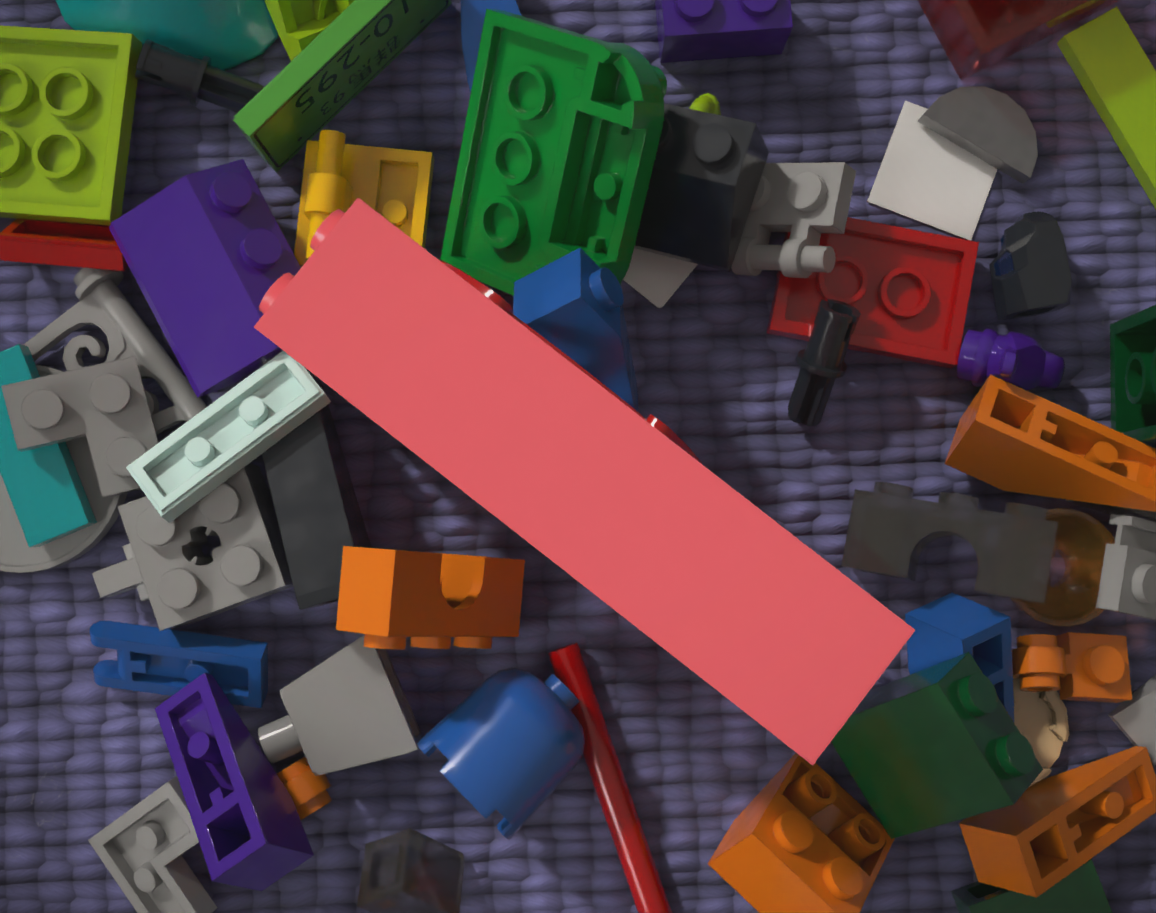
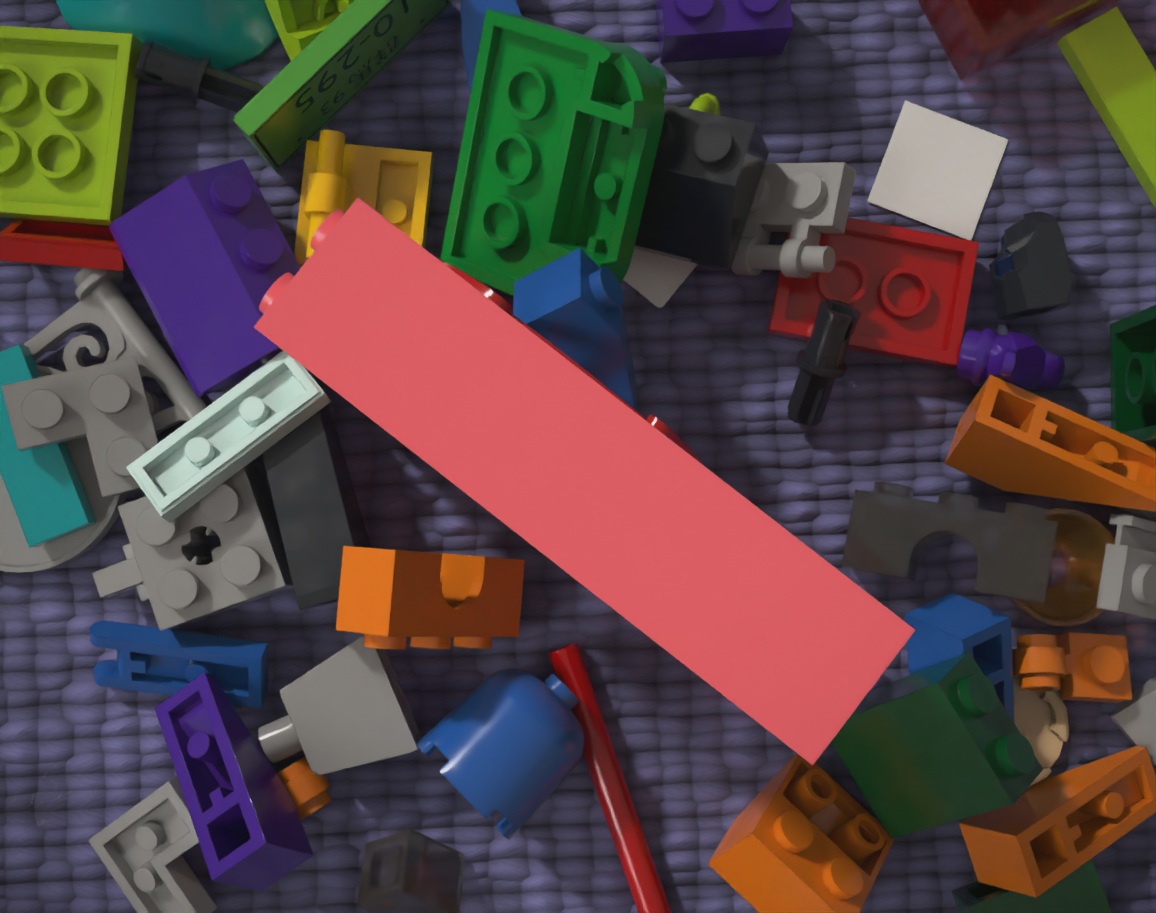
flat silver tile [918,86,1038,184] -> none

